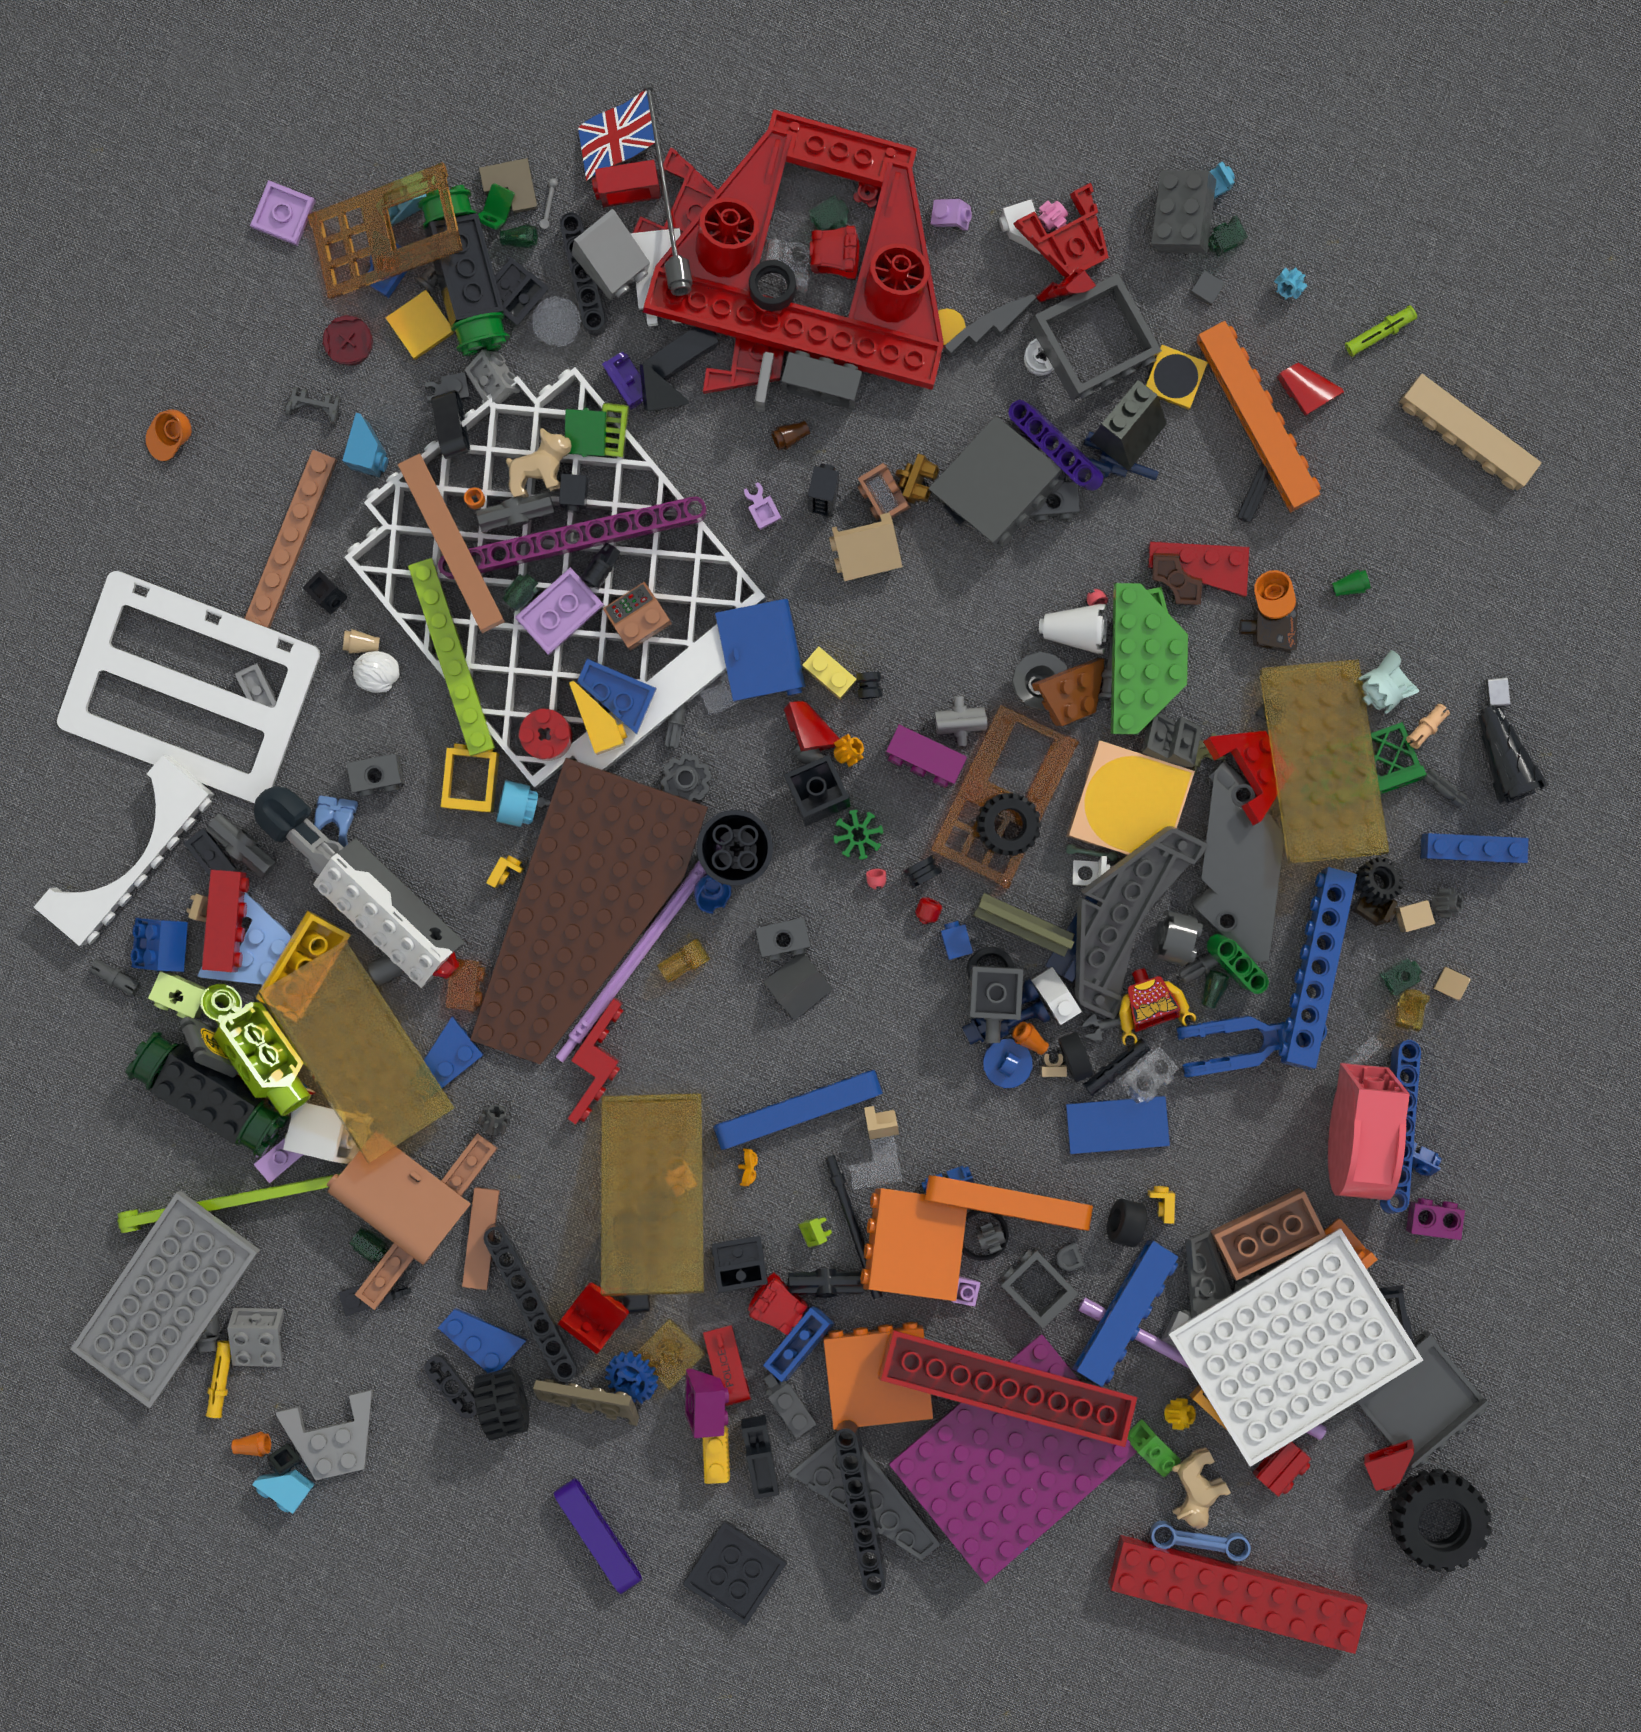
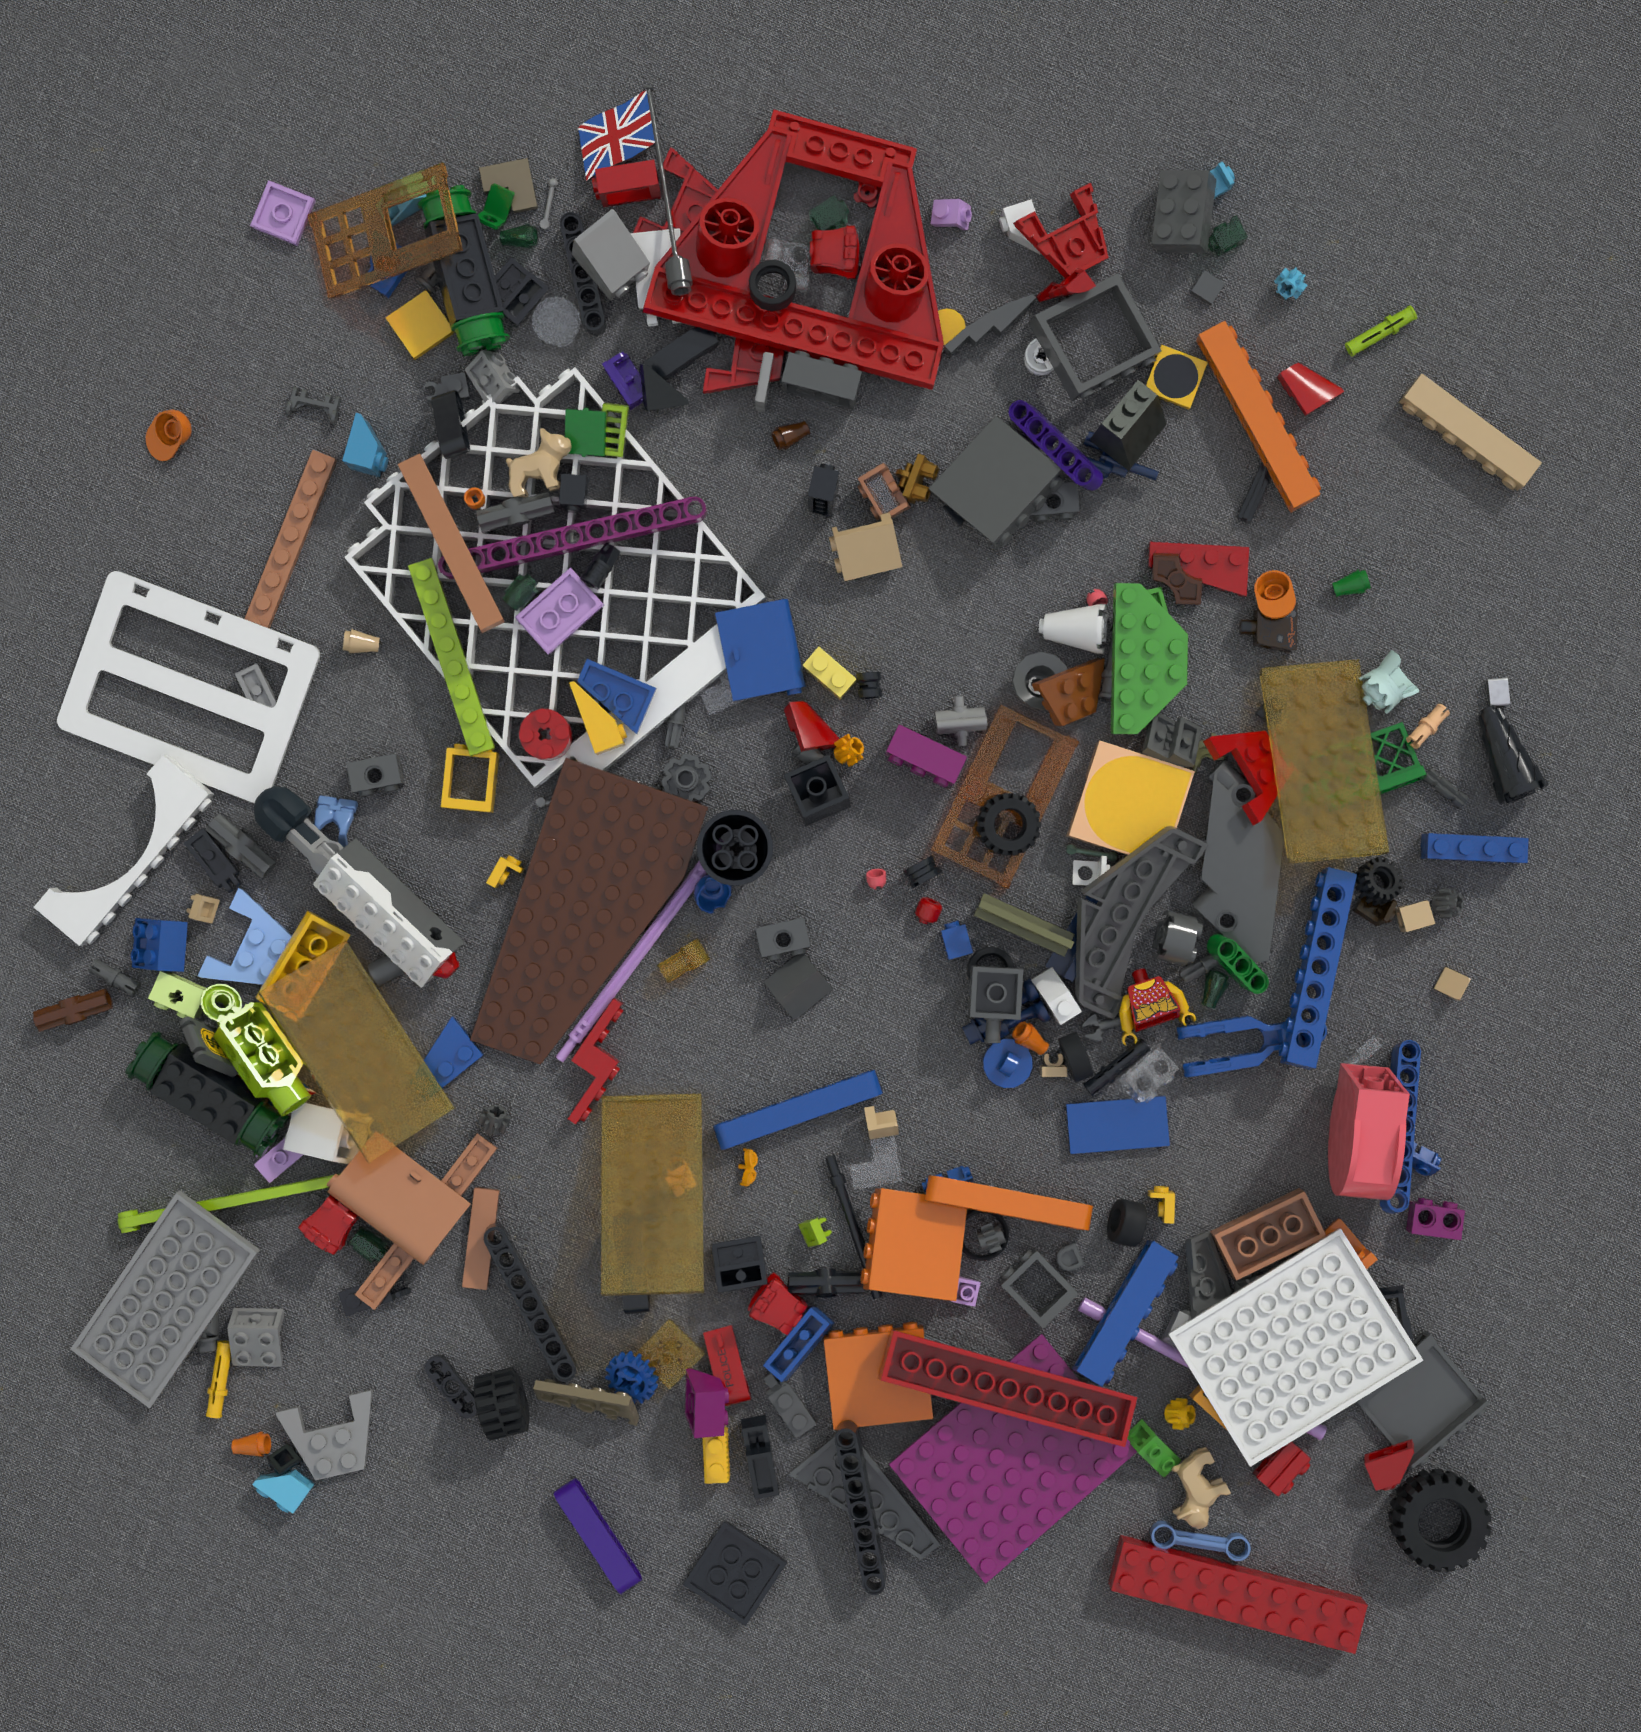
red brick [202,870,249,972] -> none
black bracket [302,570,347,614] -> none
dark red tile [323,315,373,366] -> none
white hair [353,651,399,693] -> none
blue wing [438,1308,527,1373] -> none
clear orange bracket [445,958,485,1011] -> none
medium azure piece [496,780,538,827] -> none
red bracket [558,1282,629,1354] -> none
nougat slope [603,582,672,651] -> none
lavender plate [744,482,782,530] -> none
green gear [833,810,883,860] -> none
bright pink gear [1038,200,1068,232] -> none
clear green brick [1379,959,1422,996] -> none
clear yellow bracket [1395,989,1430,1032] -> none
none -> reddish brown piece [33,989,113,1032]
none -> red piece [298,1195,359,1255]

